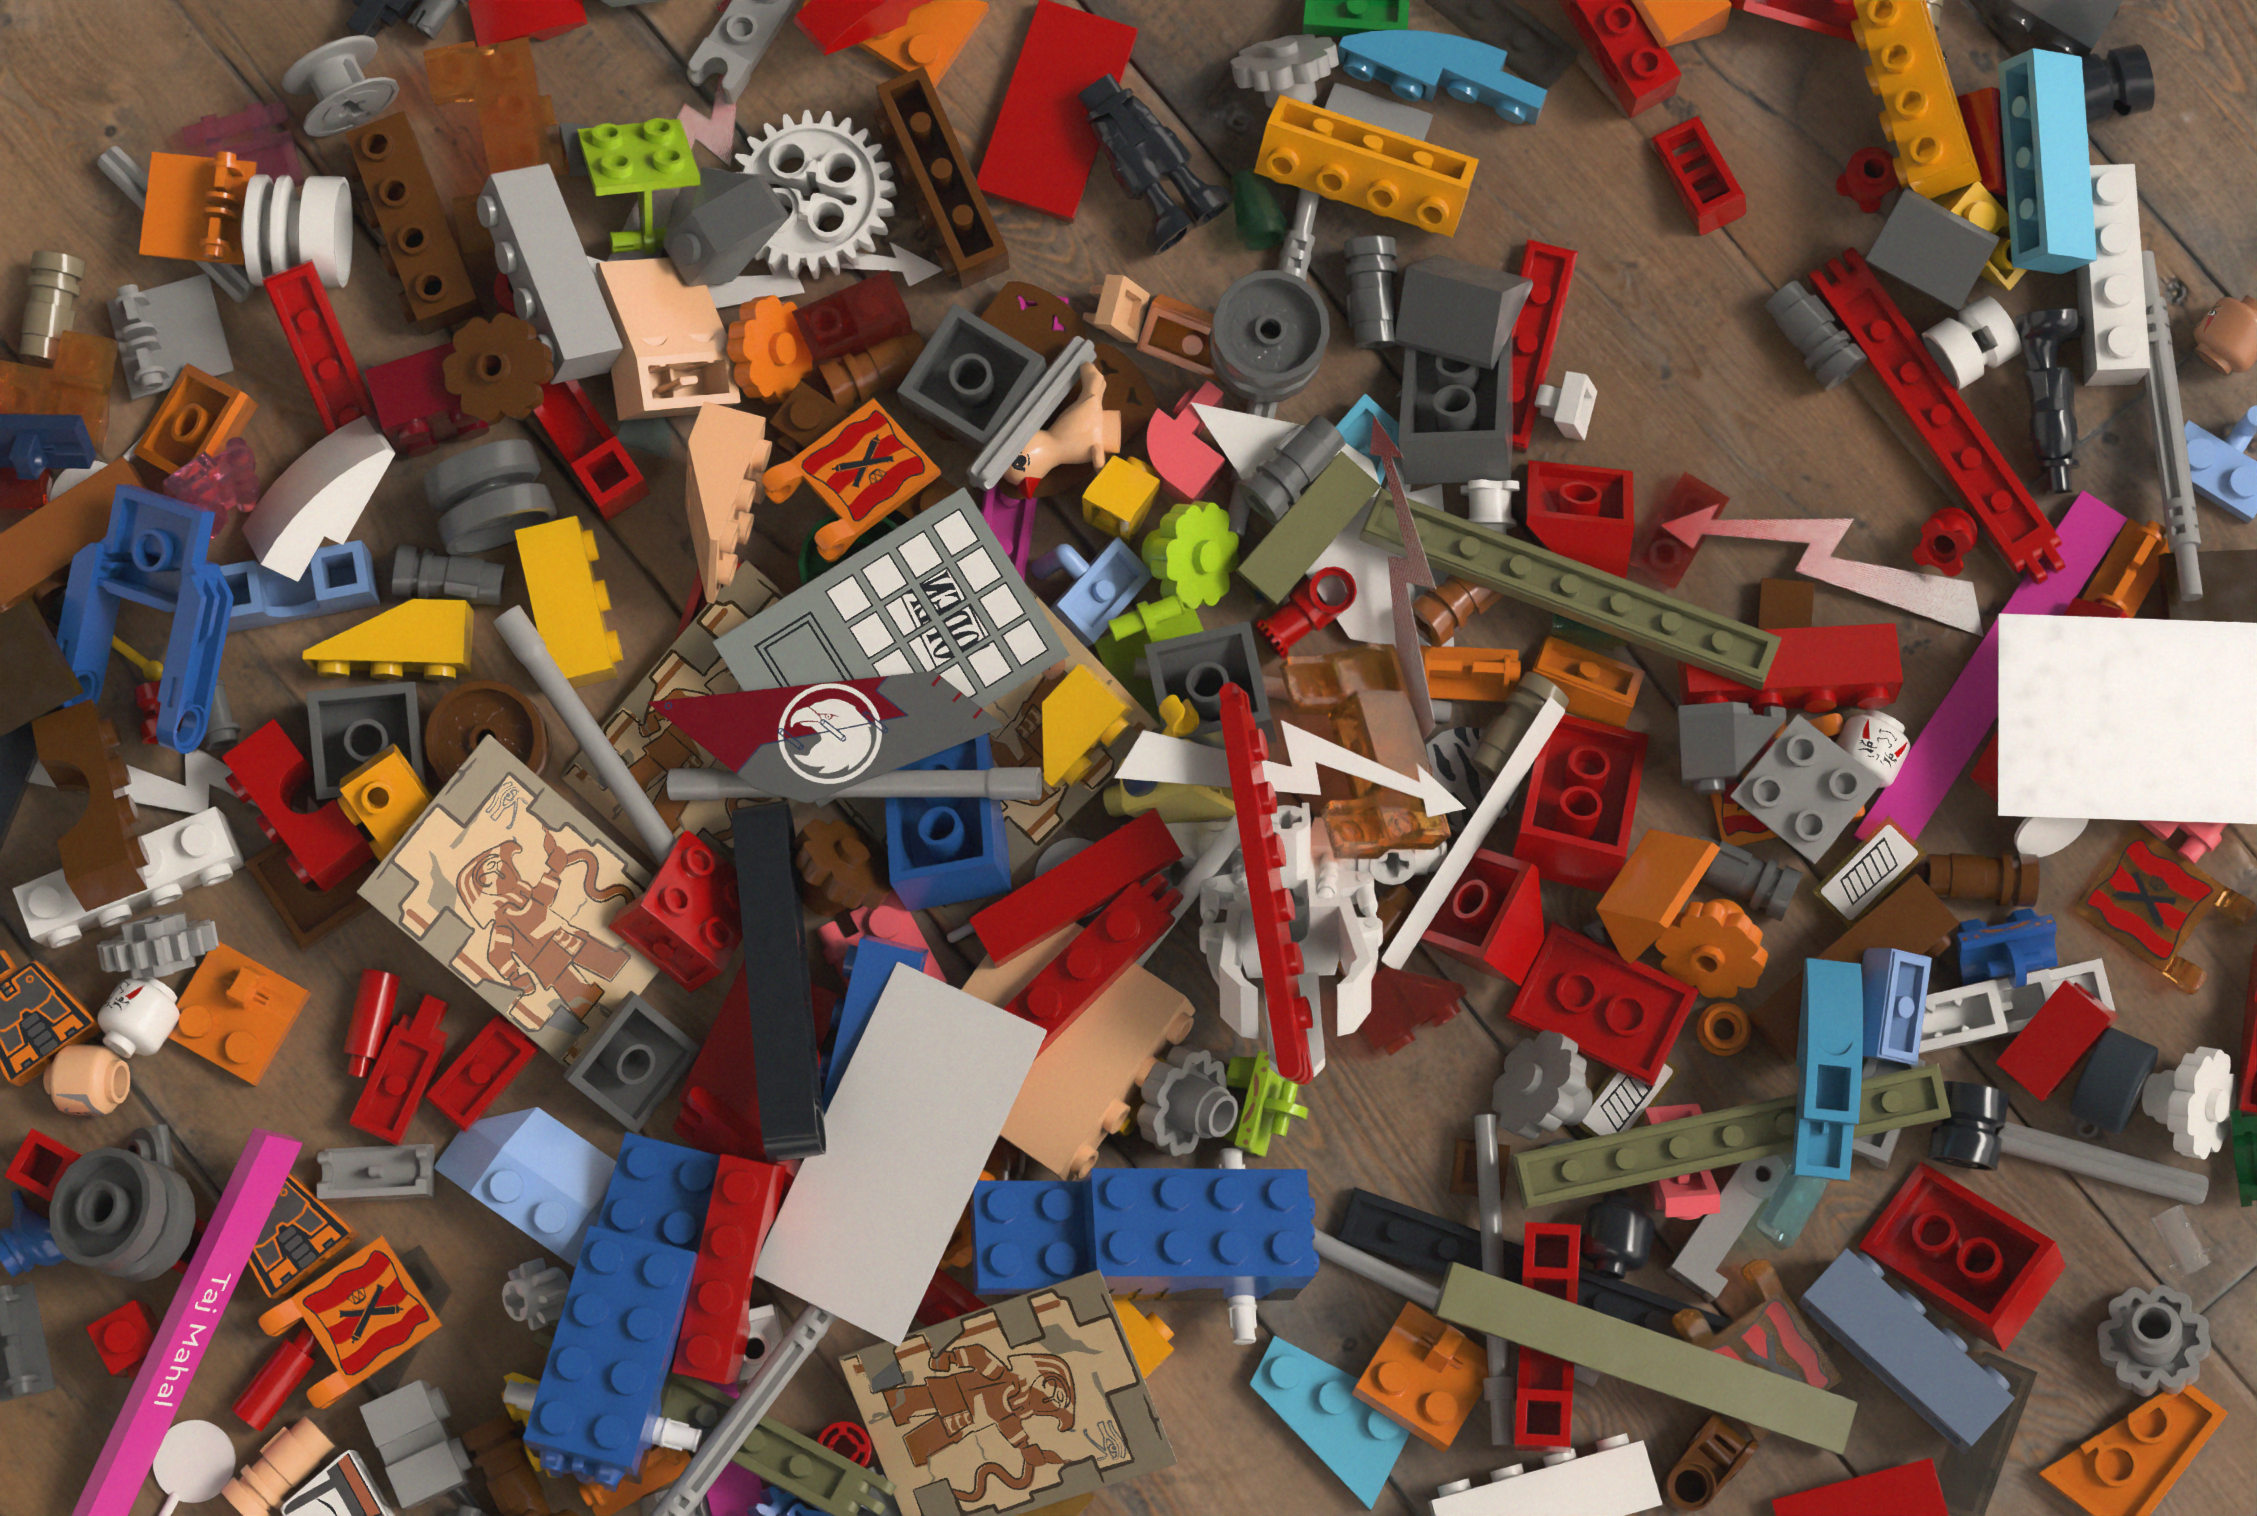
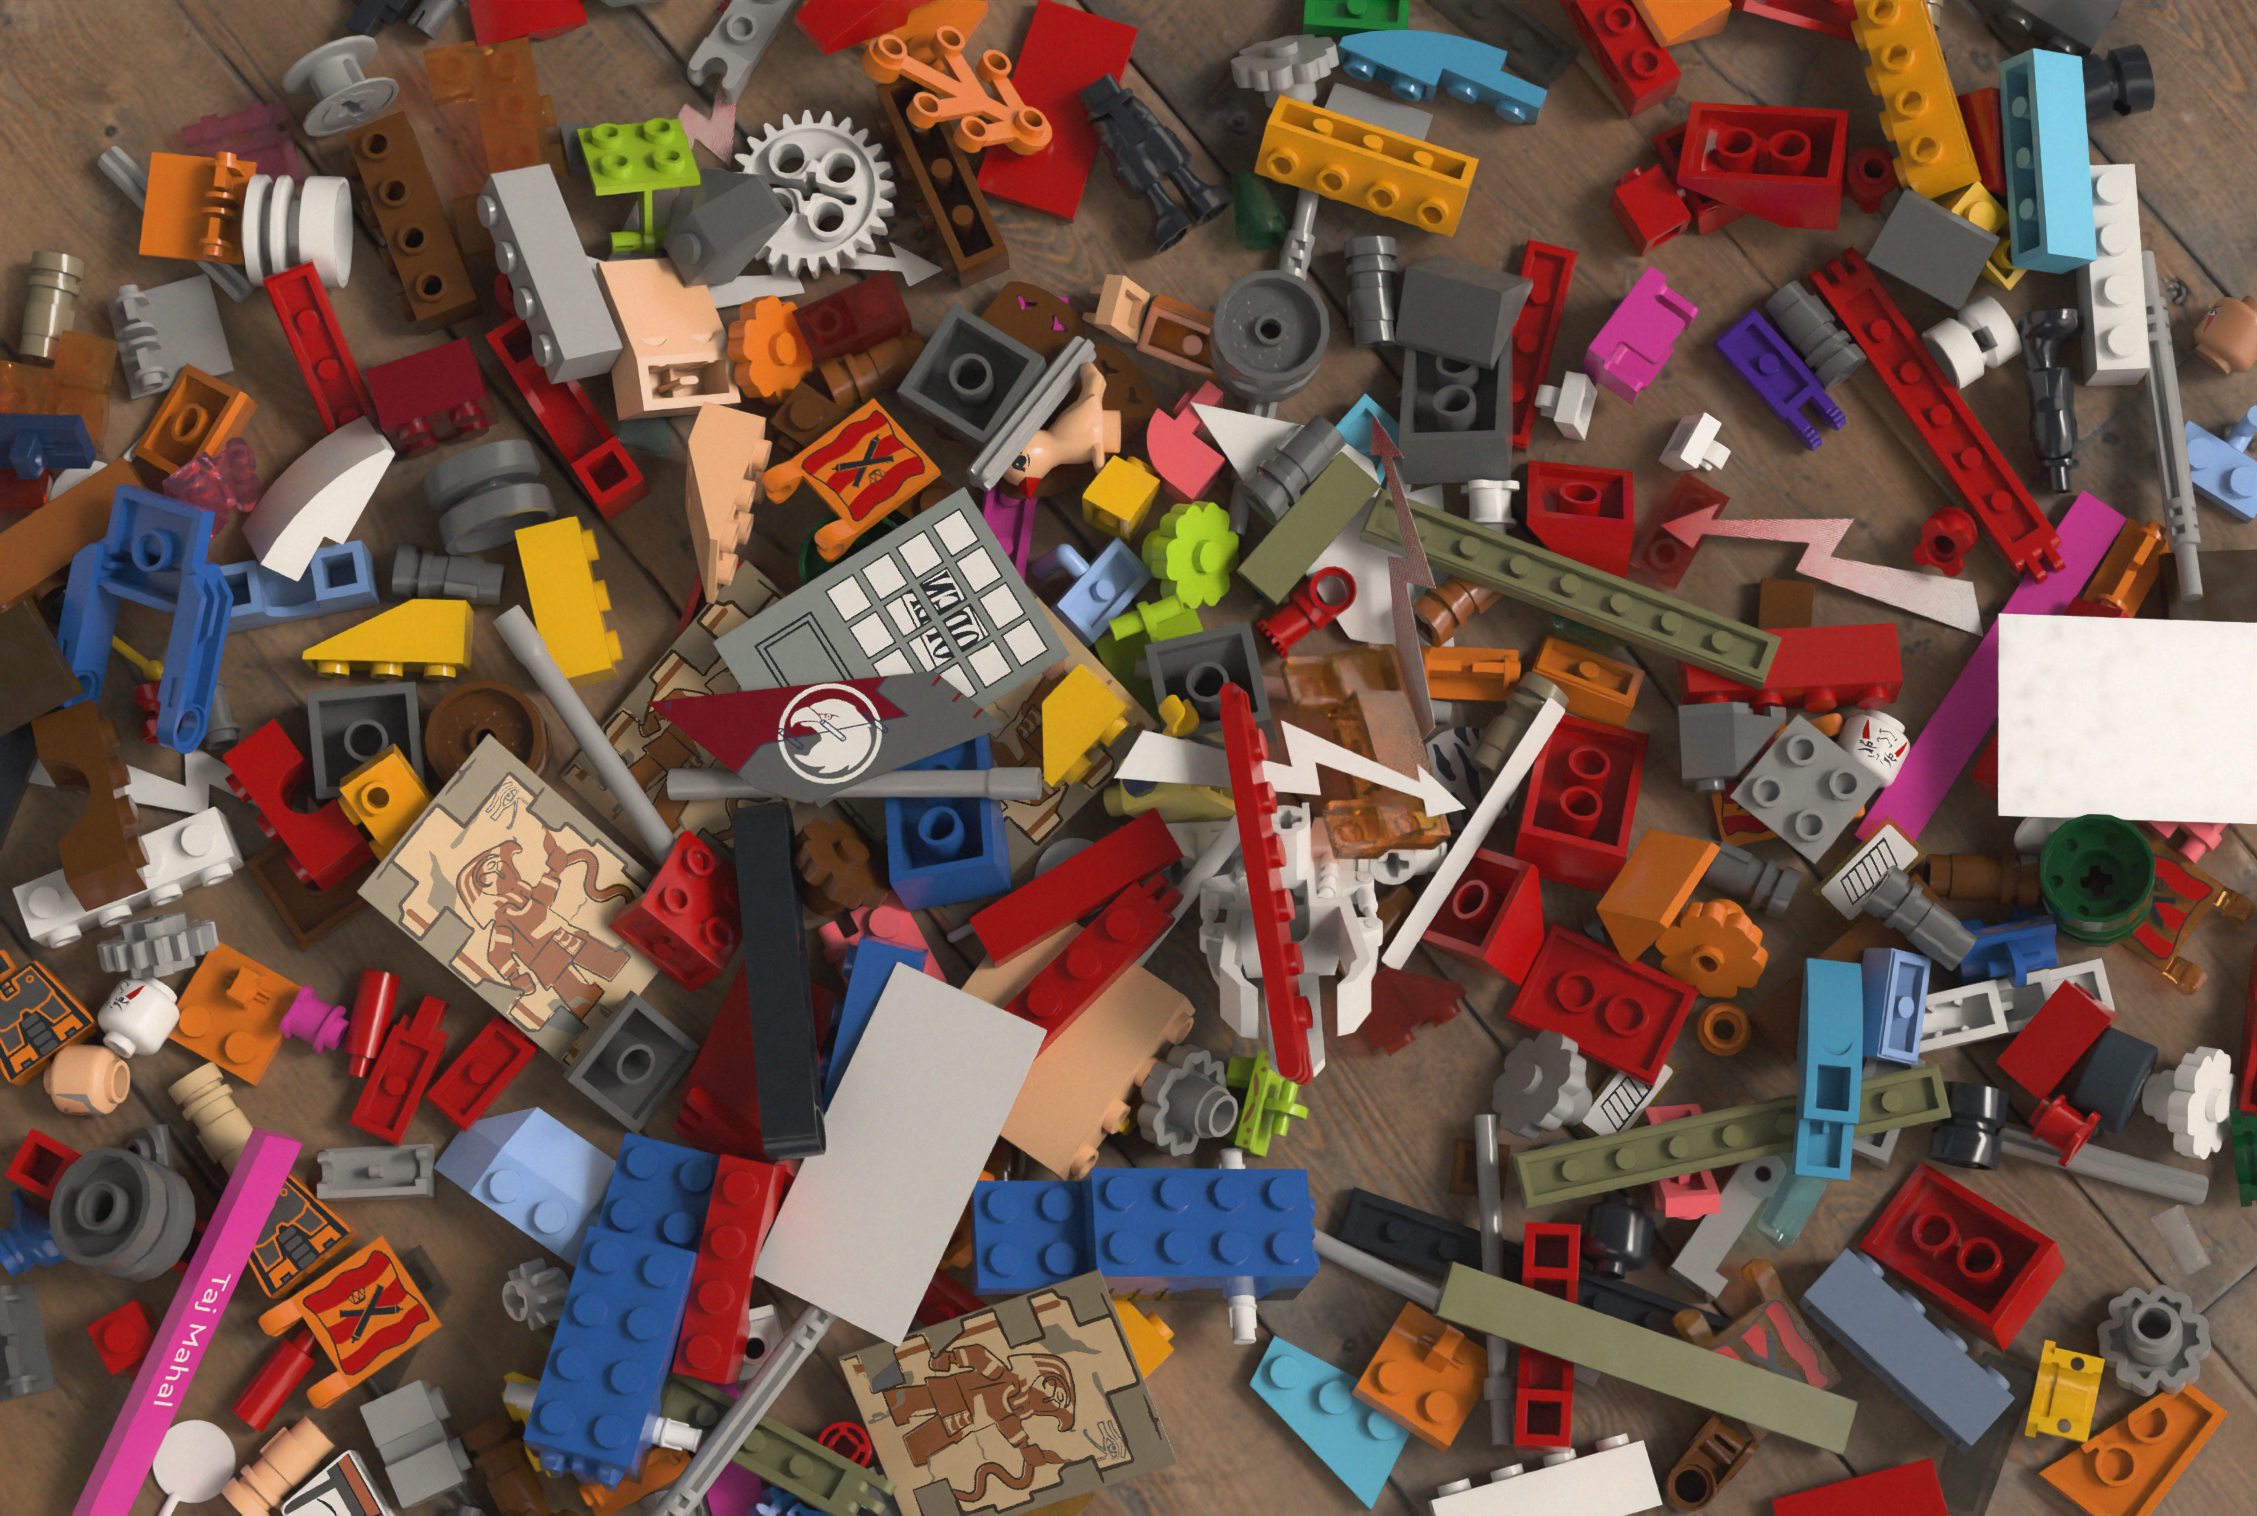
reddish brown plant [443,313,554,424] -> none
none -> tan axle [168,1062,253,1177]
none -> dark pink brick [278,985,350,1054]
none -> orange plant [861,26,1052,155]
none -> dark pink panel [1579,265,1699,404]
none -> red brick [1609,164,1692,257]
none -> white tile [1658,412,1731,472]
none -> red slope [1677,102,1849,231]
none -> dark purple hinge [1712,309,1847,452]
none -> dark grey axle [1860,865,1977,971]
none -> yellow piece [2025,1340,2105,1444]
none -> red brick [2028,1094,2102,1168]
none -> dark green wheel [2039,814,2155,947]

